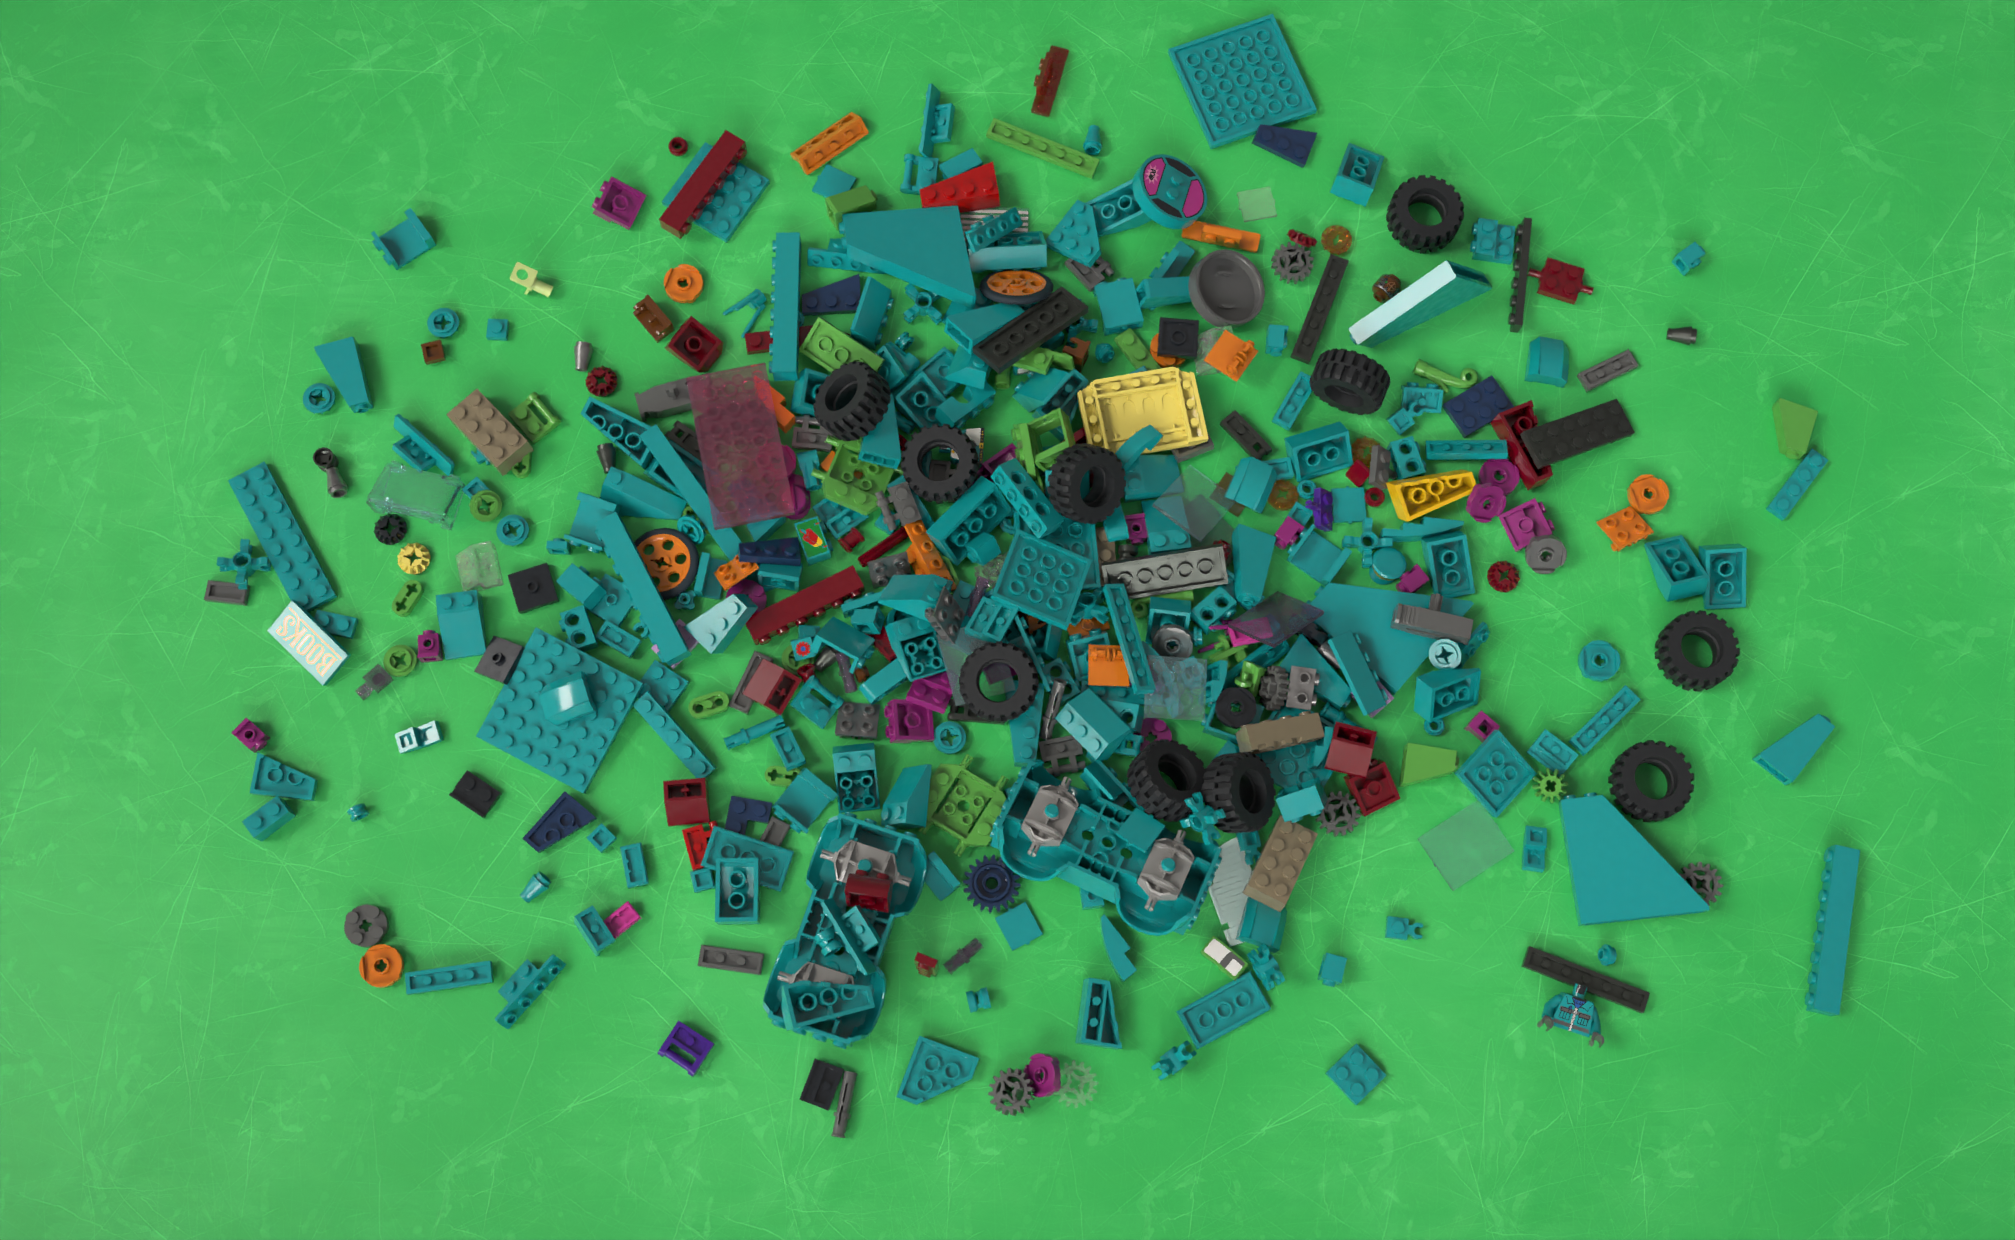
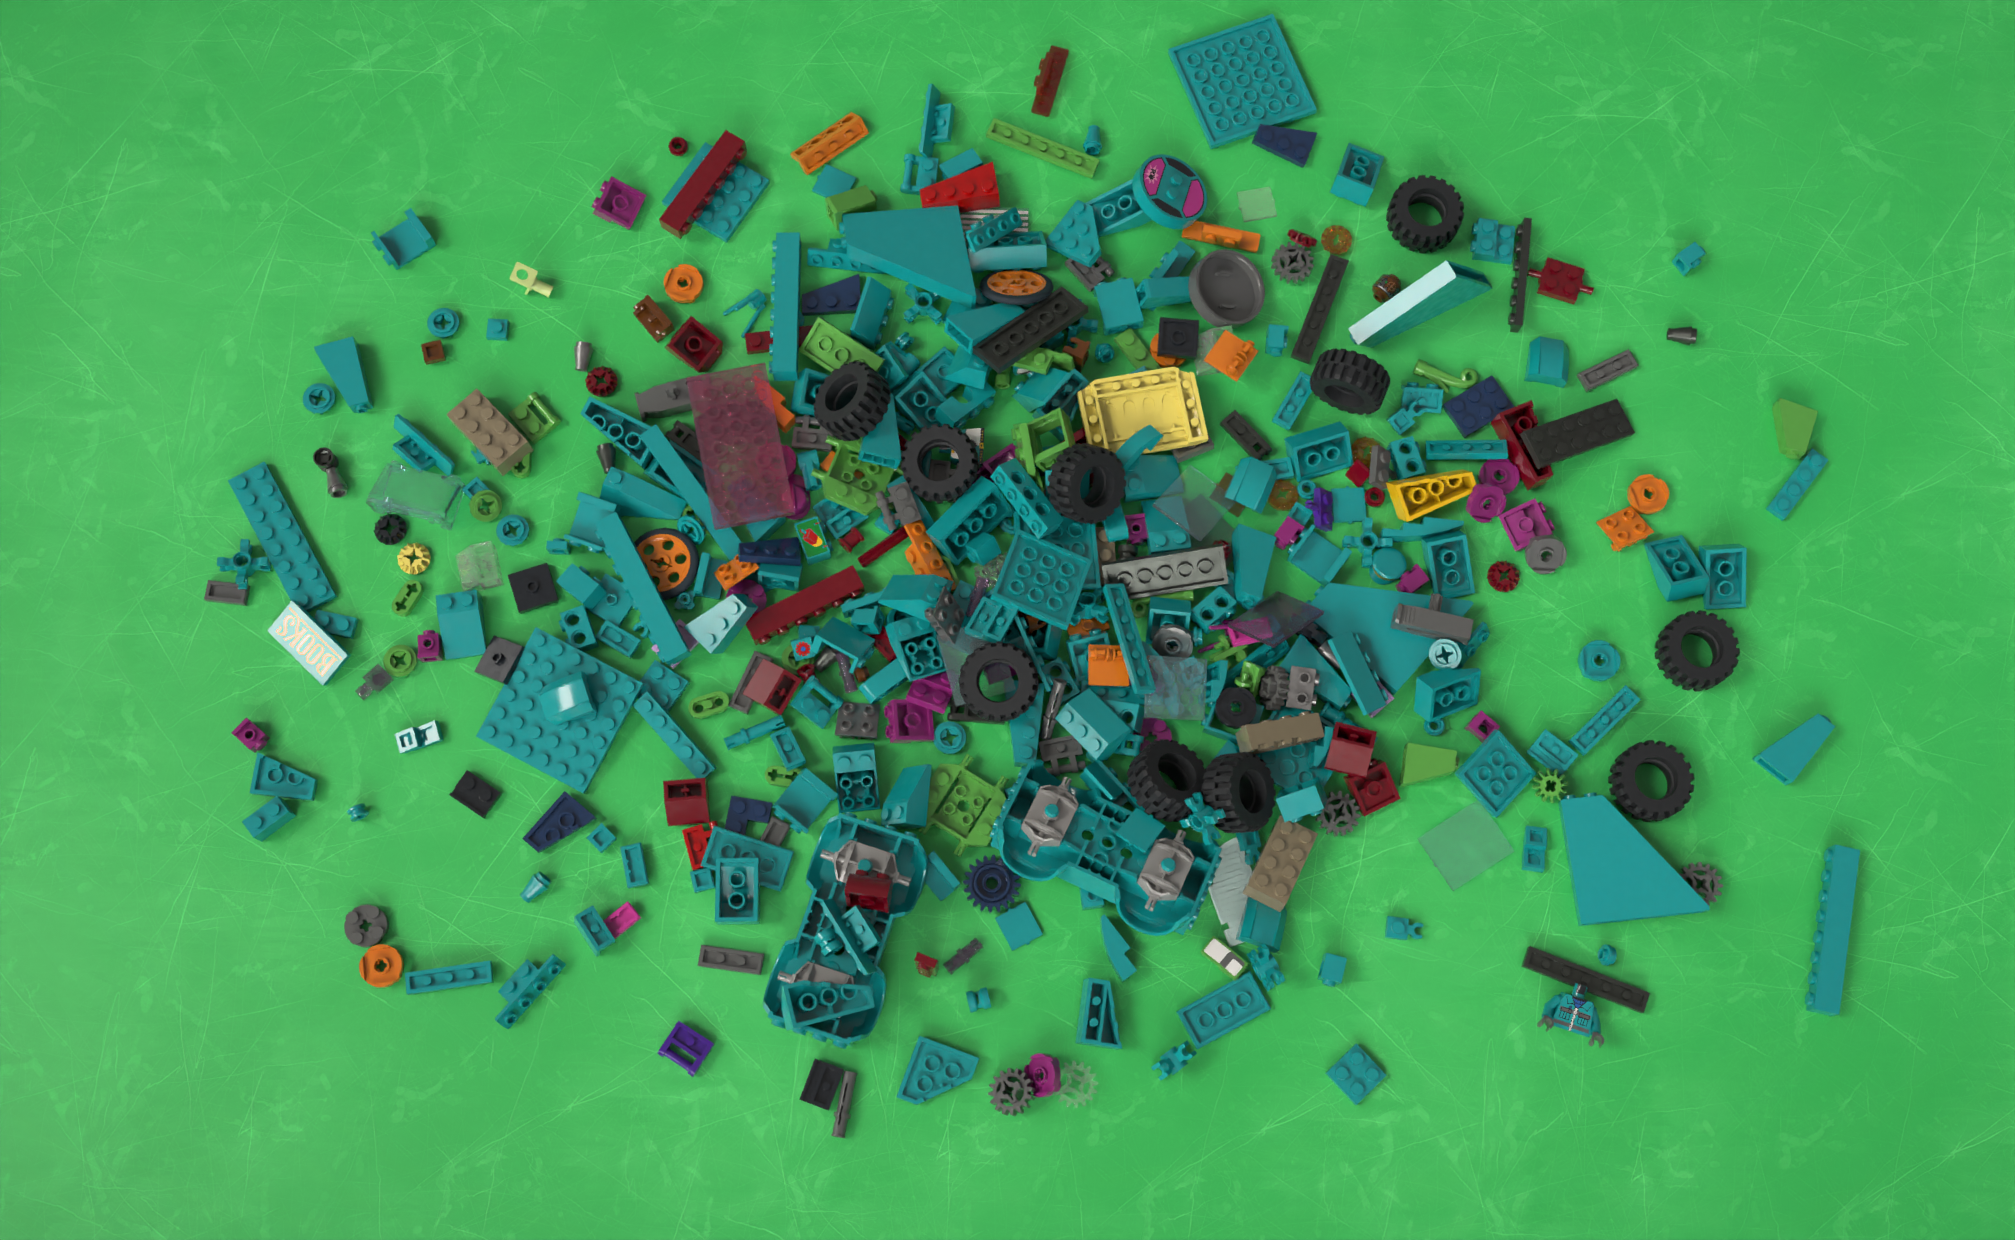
flat silver hinge [867,551,912,588] -> none

